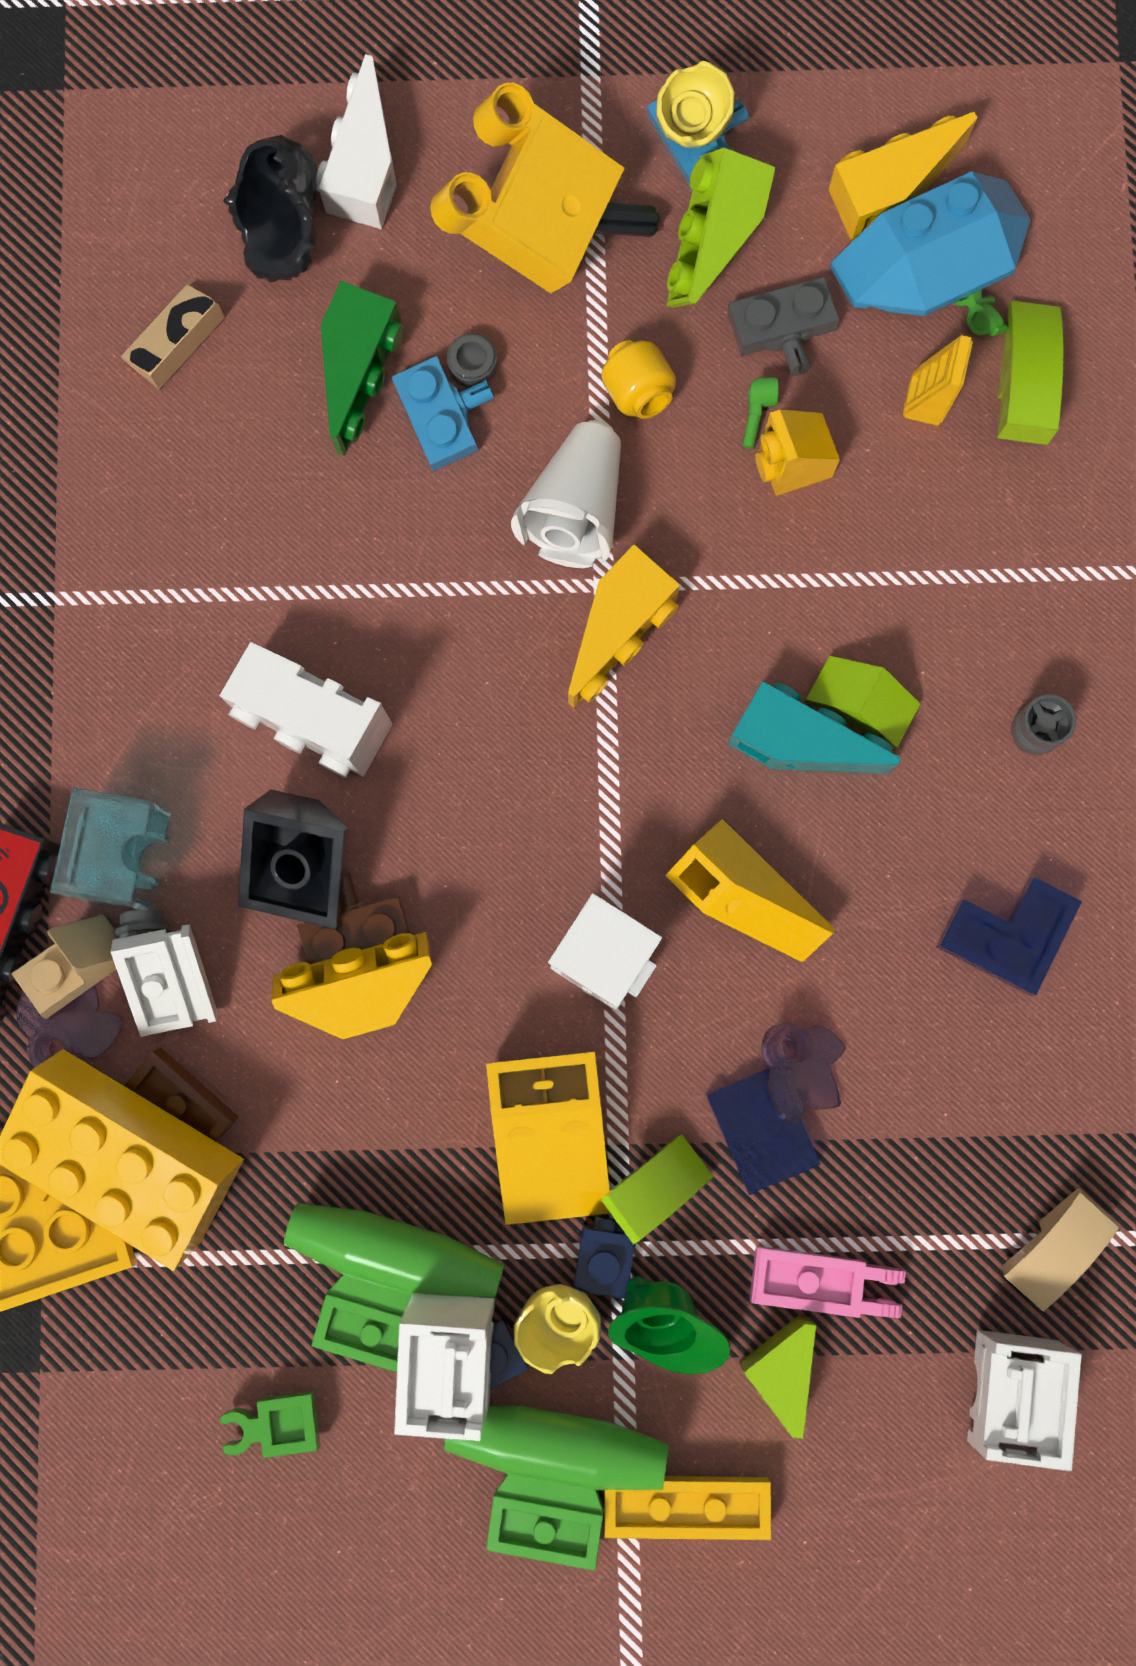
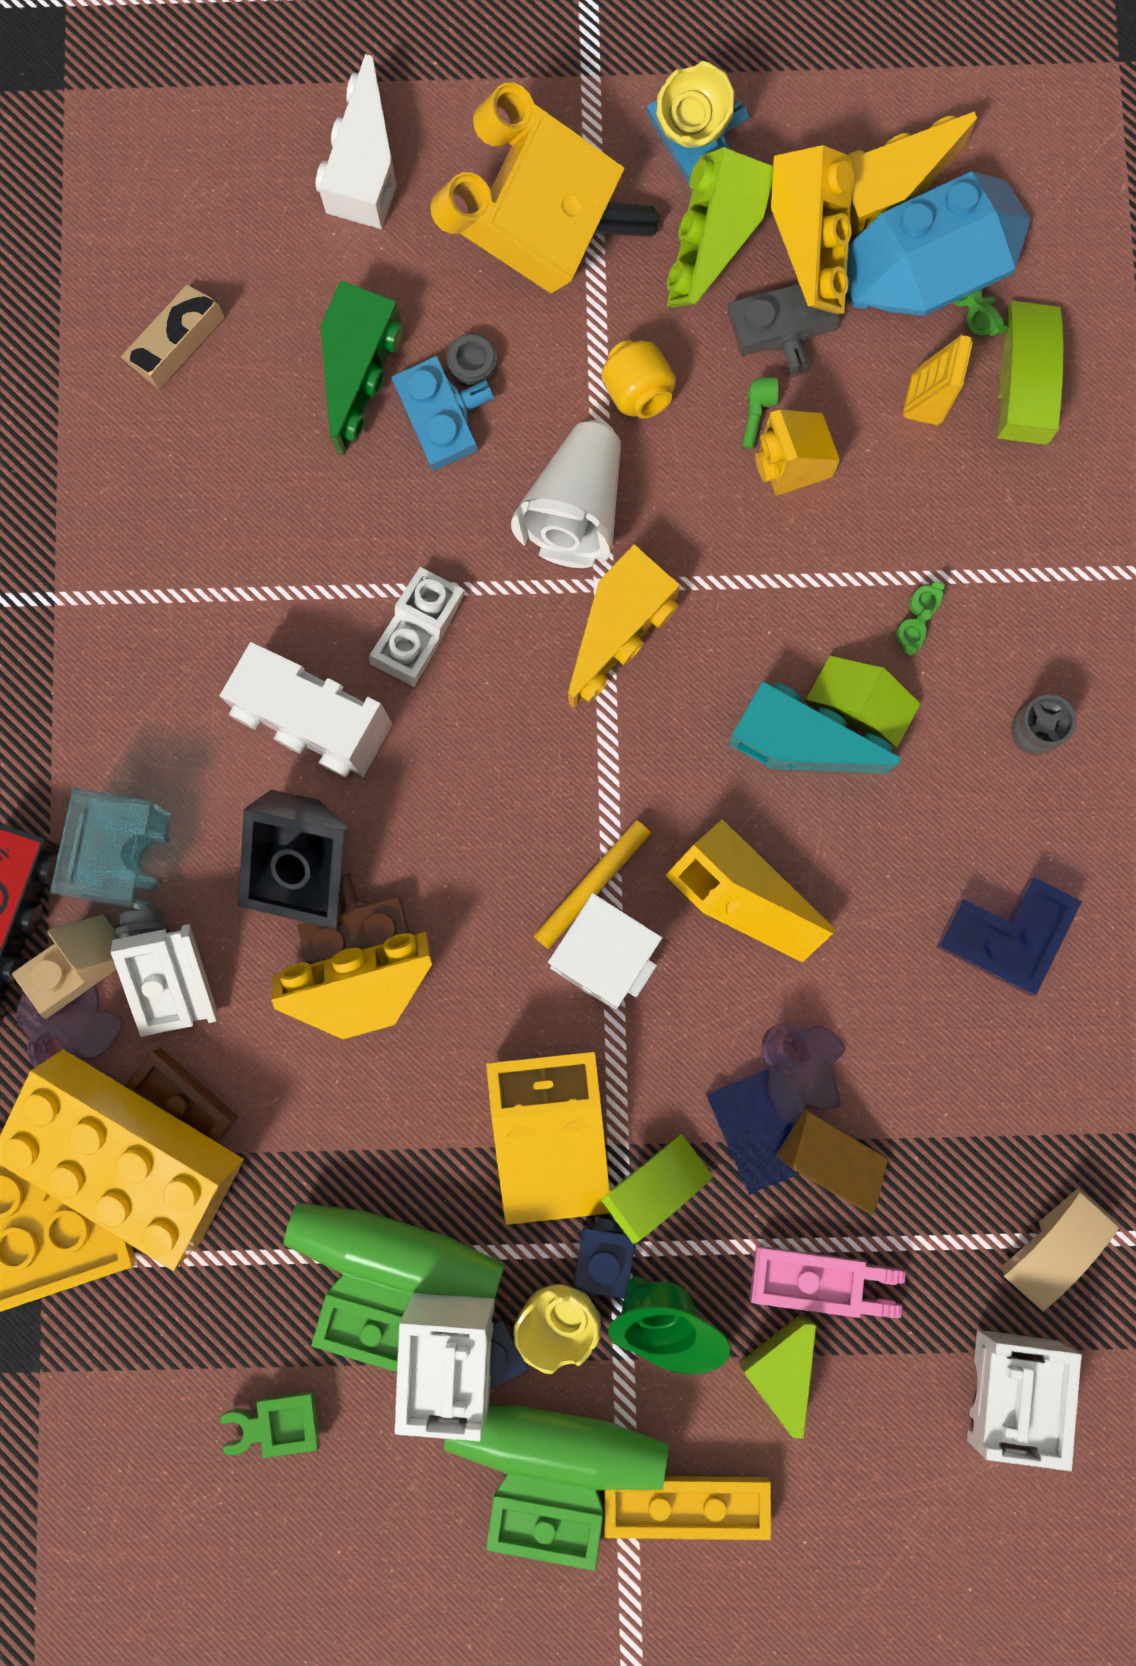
black piece [223,135,317,282] -> none
none -> white slope [369,567,465,687]
none -> yellow bar [533,820,652,950]
none -> yellow slope [771,145,855,315]
none -> pearl gold slope [776,1109,888,1215]
none -> bright green piece [895,581,945,656]

